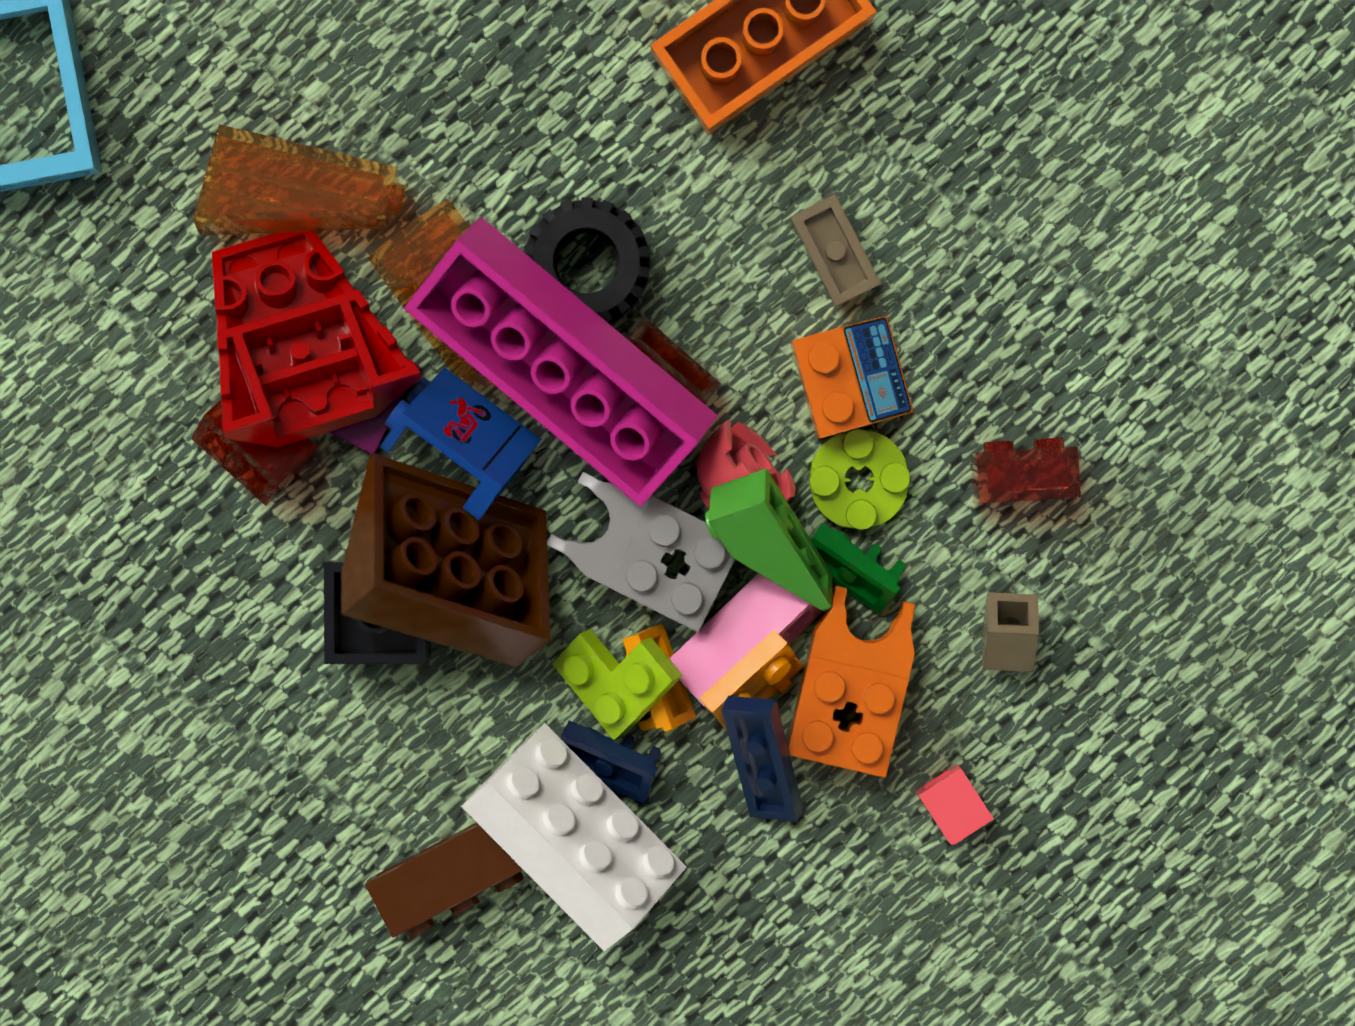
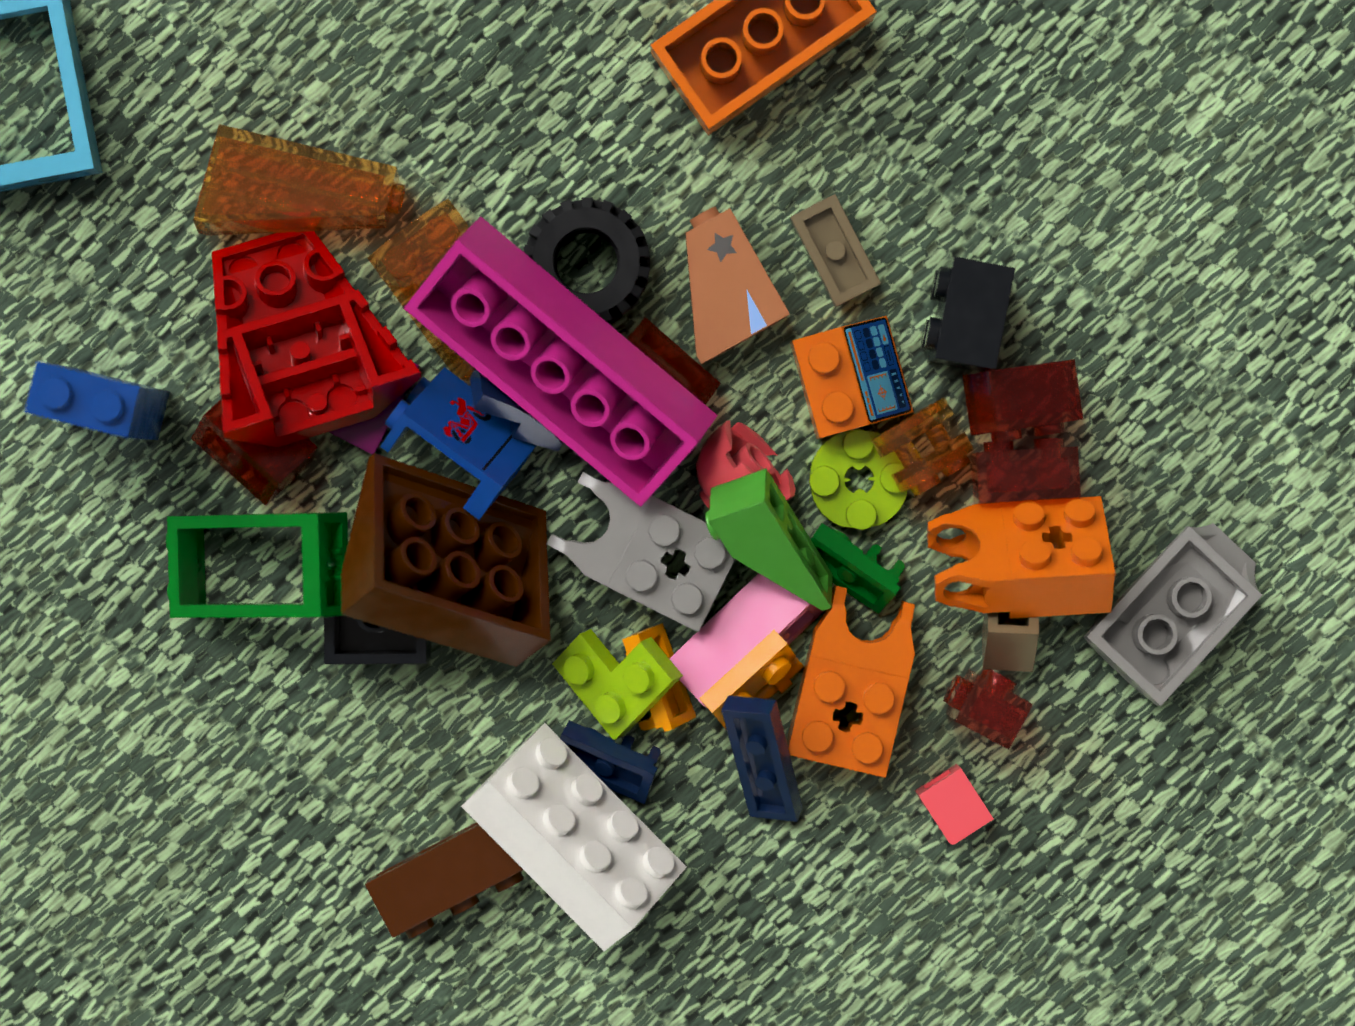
none -> blue brick [24,361,170,440]
none -> green window [166,512,348,618]
none -> dark blue slope [470,369,562,451]
none -> nougat slope [685,206,790,366]
none -> clear orange brick [870,397,975,497]
none -> black brick [921,256,1015,373]
none -> orange brick [927,496,1116,619]
none -> clear red brick [943,669,1033,749]
none -> clear red brick [962,359,1083,443]
none -> light grey slope [1084,523,1262,706]

